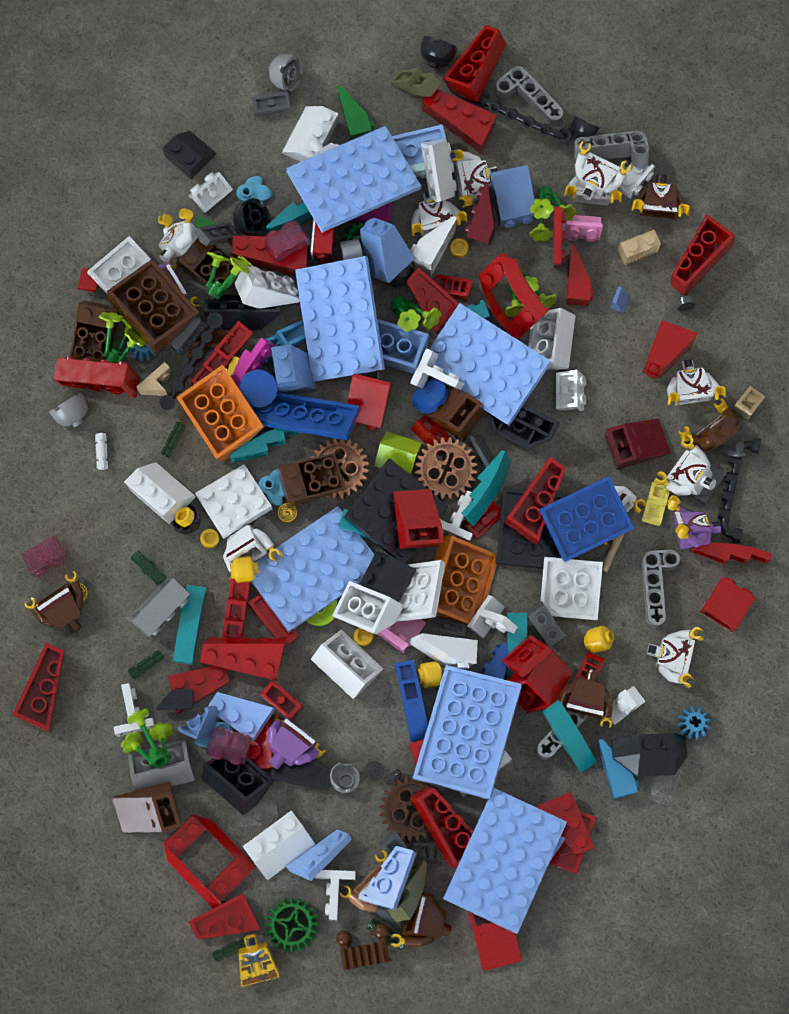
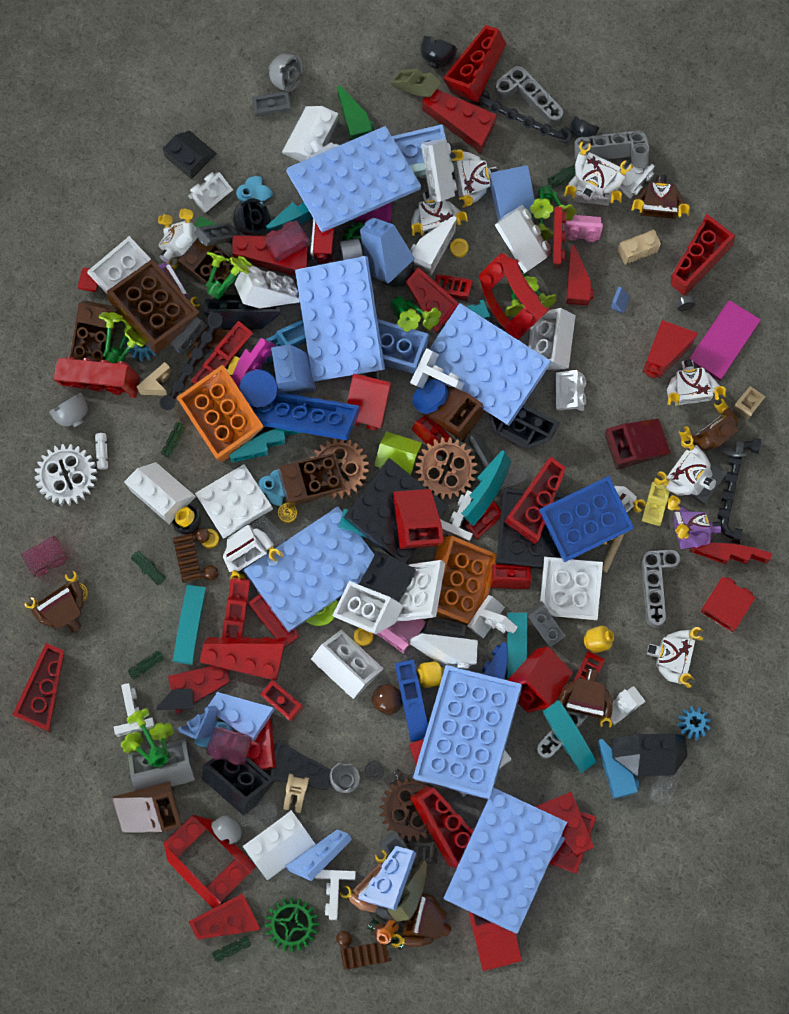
light grey slope [128,577,190,637] -> none
yellow head [230,556,259,583] -> none
torso [239,934,279,987] -> none
medium lavender torso [268,714,326,769] -> none
dark red slope [465,183,496,246] -> none
red plate [501,635,552,678] -> none
none -> white gear [35,444,98,506]
none -> reddish brown gear [173,528,218,583]
none -> light grey hair [212,815,242,845]
none -> tan piece [283,774,309,813]
none -> reddish brown hair [372,684,403,715]
none -> orange pin [377,920,399,944]
none -> red slope [491,564,531,589]
none -> white slope [495,205,551,273]
none -> clear green pin [547,164,576,189]
none -> dark pink tile [689,300,760,381]

